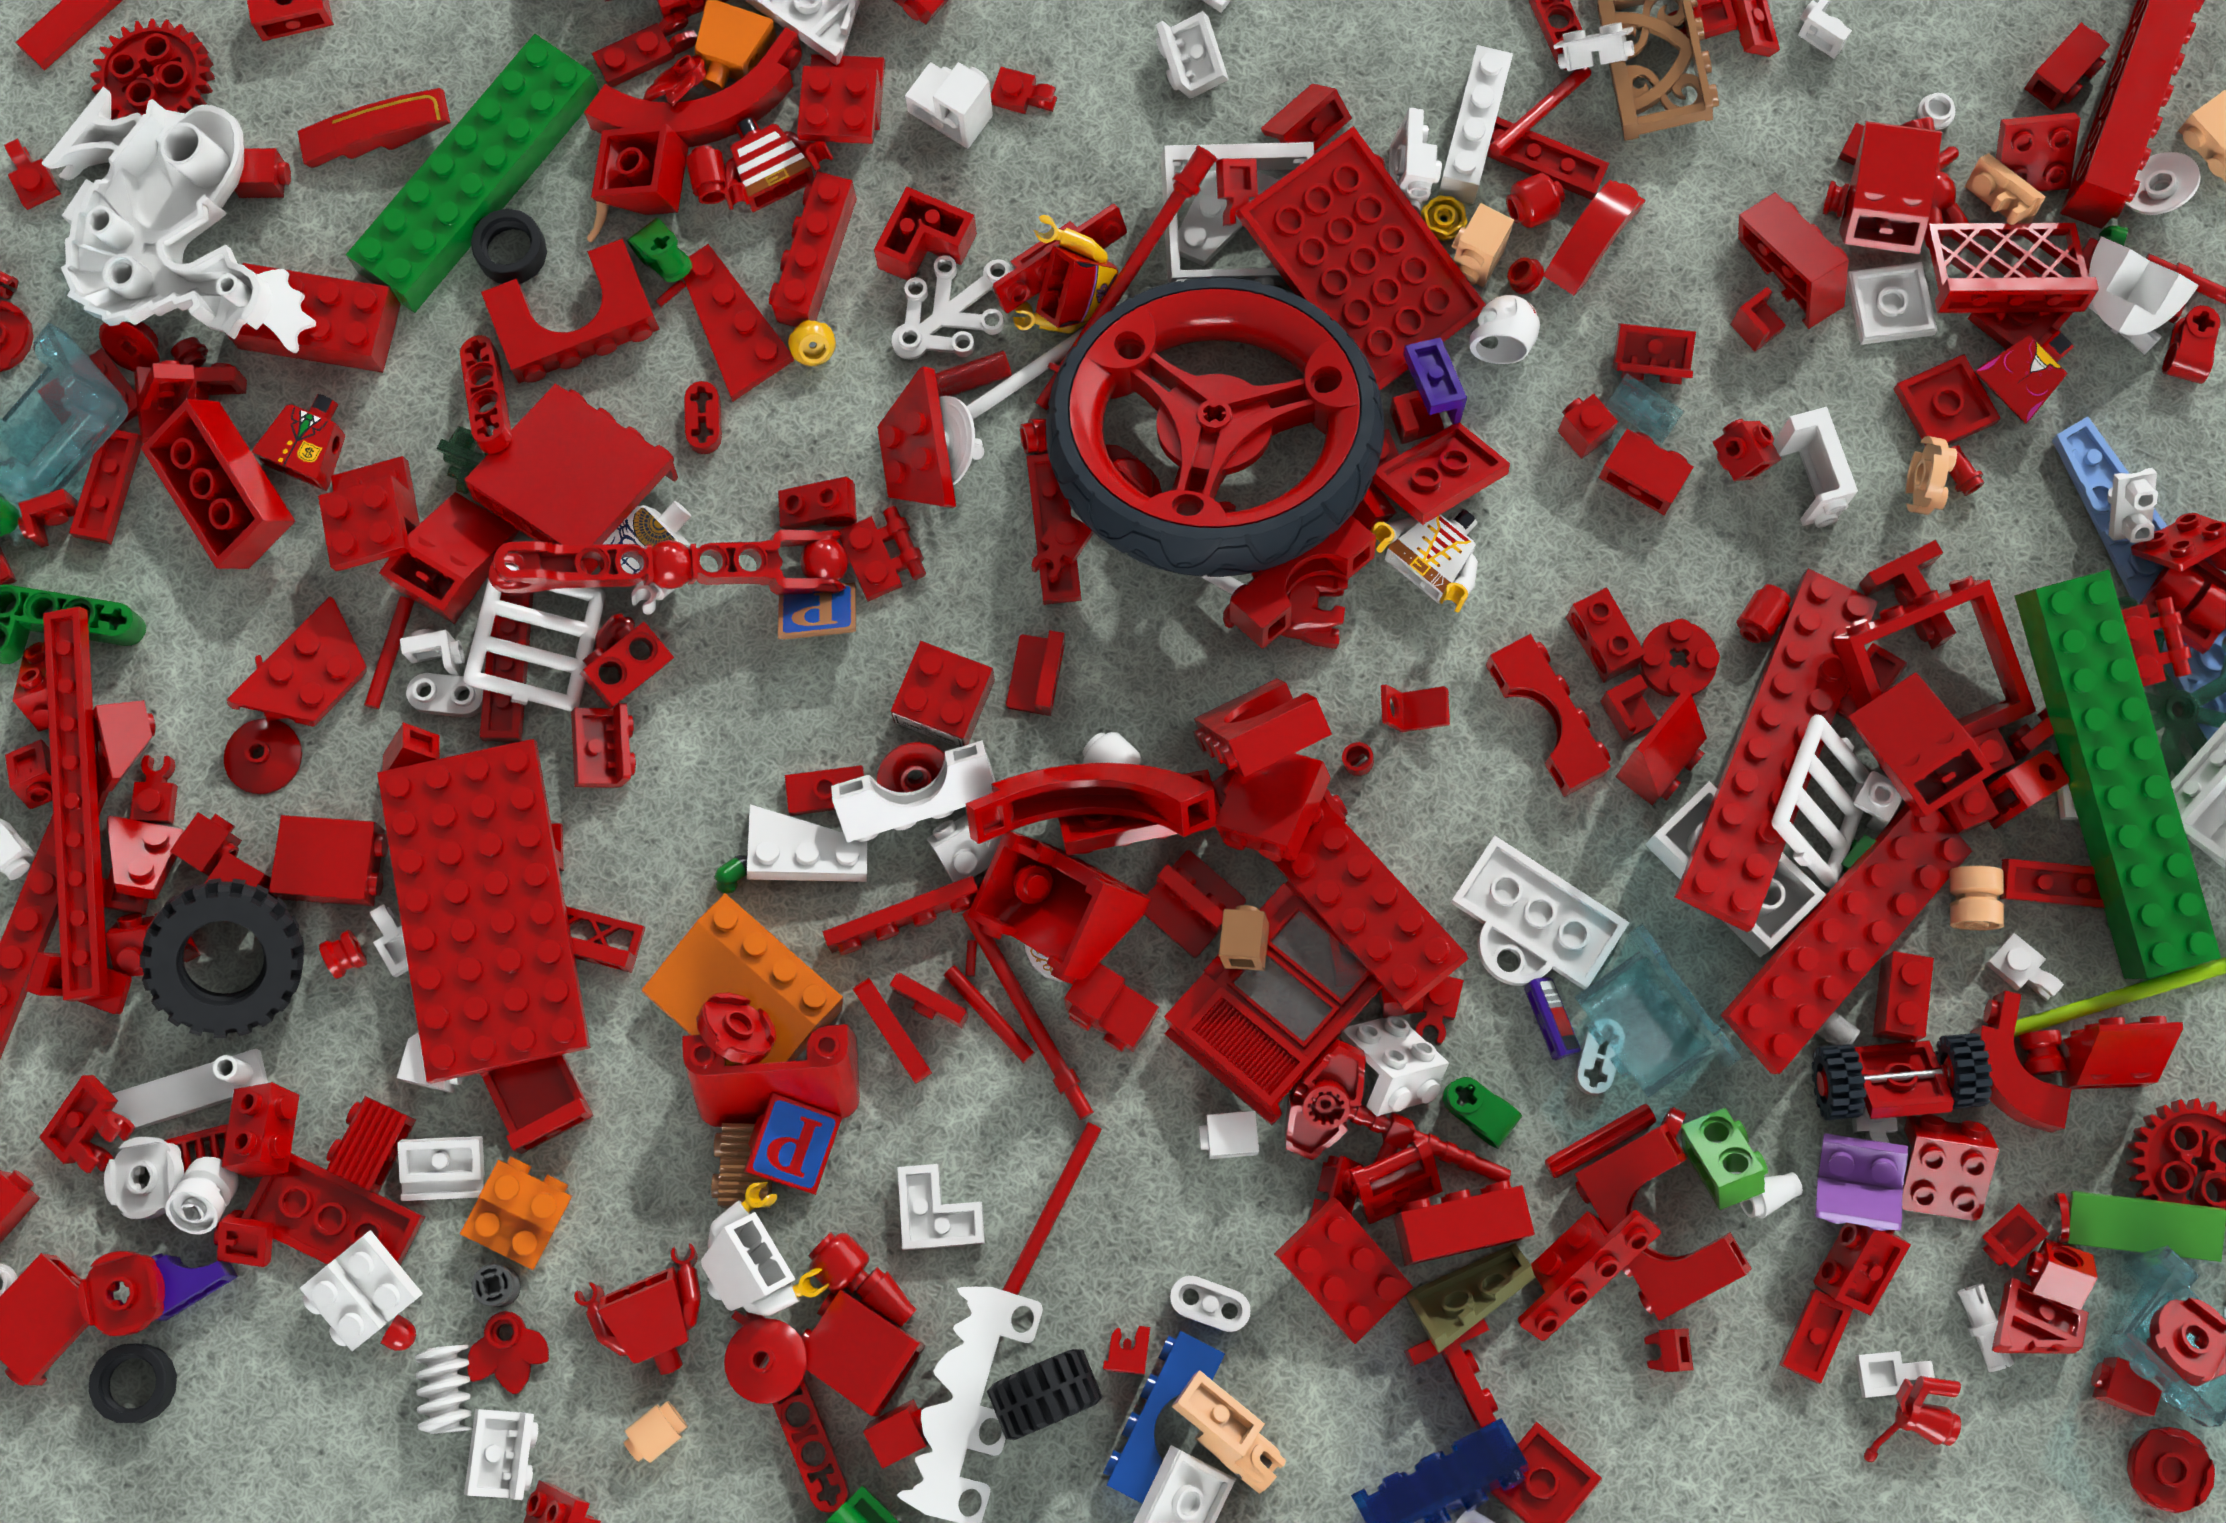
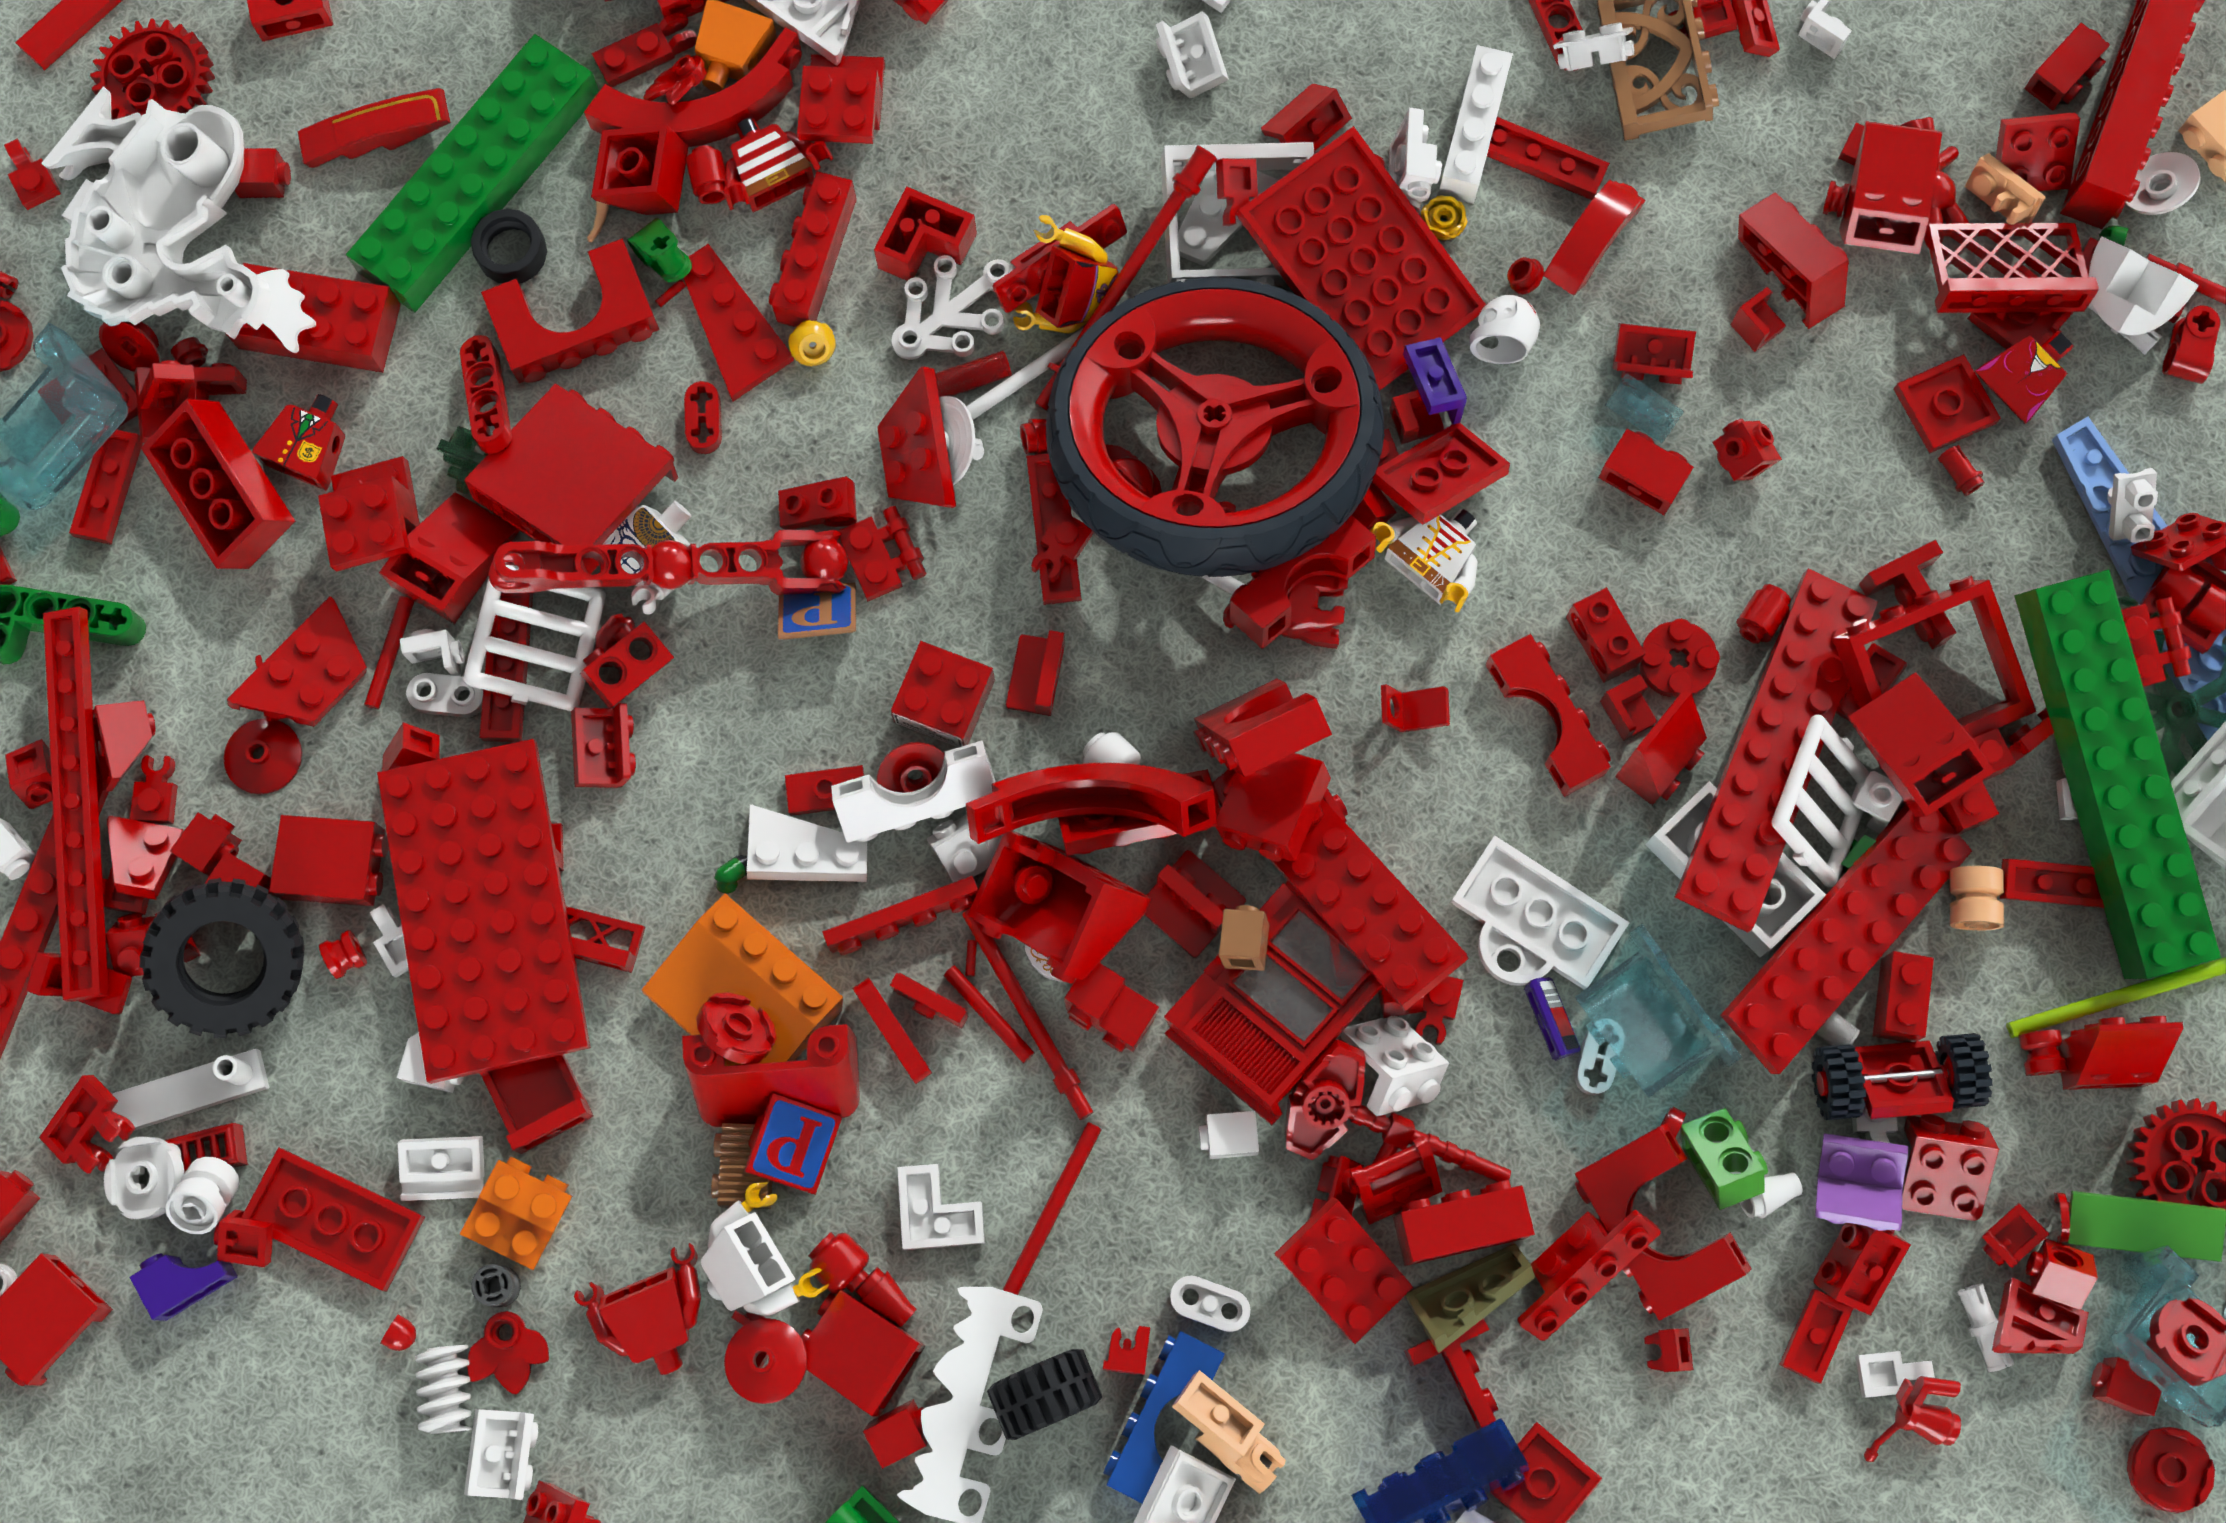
red bracket [12,642,49,732] -> none
red bracket [18,489,78,548] -> none
red plate [78,1251,165,1336] -> none
black tyre [89,1343,177,1423] -> none
red brick [221,1082,300,1178] -> none
white plate [300,1230,423,1352] -> none
red brick [326,1096,416,1193] -> none
light nougat brick [623,1401,688,1463] -> none
red beam [765,1362,849,1513] -> none
white brick [905,62,993,149] -> none
red plate [991,67,1057,114] -> none
red hinge [1342,742,1374,777] -> none
green piece [1442,1077,1522,1149] -> none
light nougat brick [1452,203,1514,288] -> none
red bar [1489,67,1591,157] -> none
red head [1506,173,1565,228] -> none
red axle [1545,1104,1656,1178] -> none
red brick [1558,393,1618,459] -> none
white panel [1773,407,1858,528] -> none
white tile [1847,262,1937,345] -> none
light nougat plate [1905,436,1957,515] -> none
white plate [1917,93,1955,130] -> none
red arch [1970,990,2072,1133] -> none
red torso [1986,750,2070,830] -> none
white plate [1986,933,2064,1001] -> none

